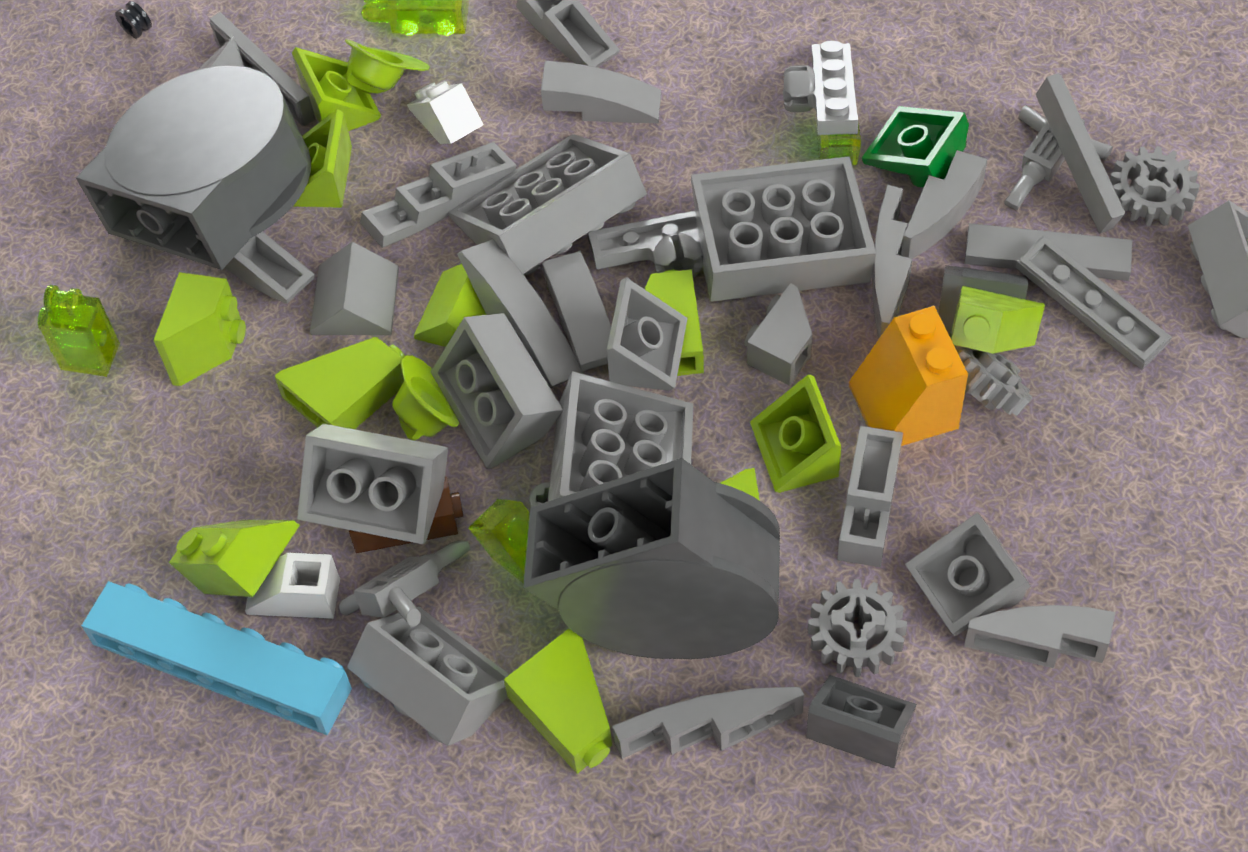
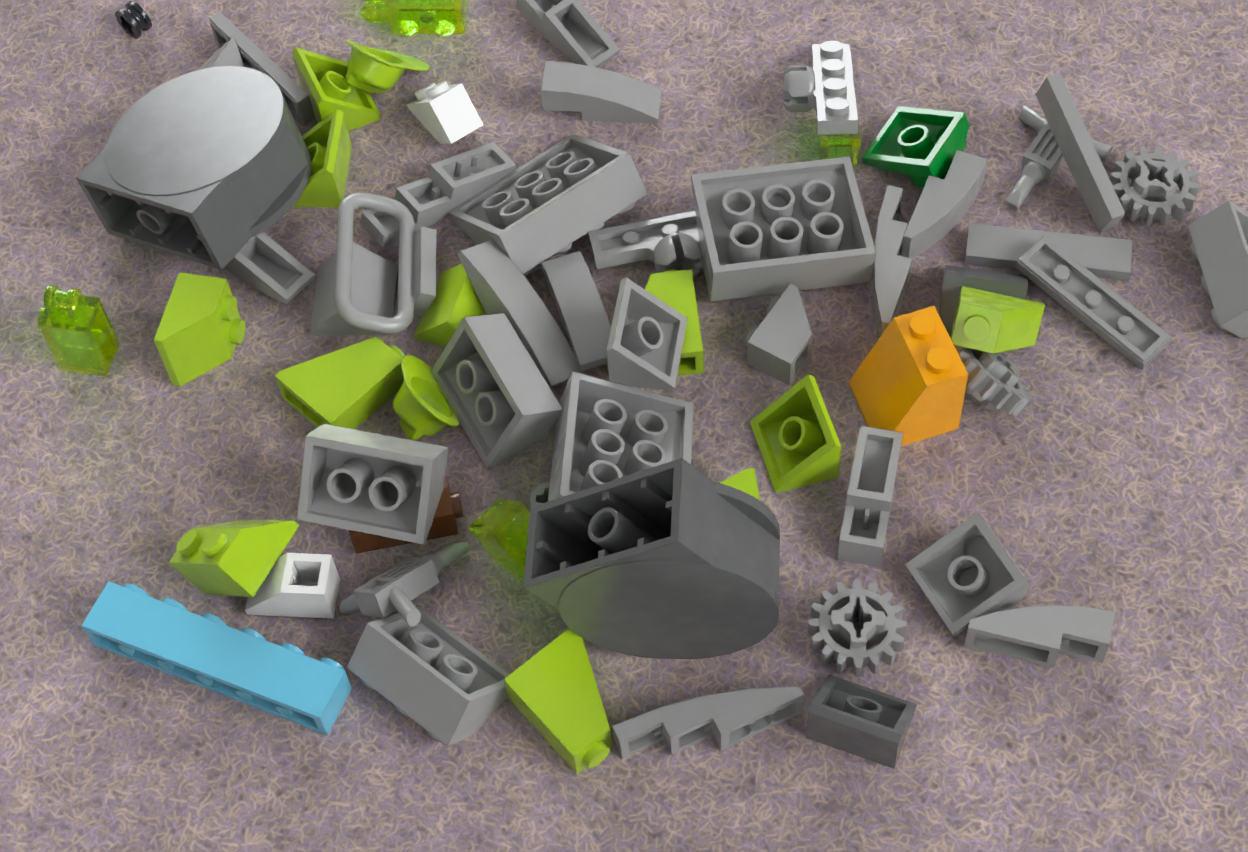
none -> light grey bar [334,192,436,334]

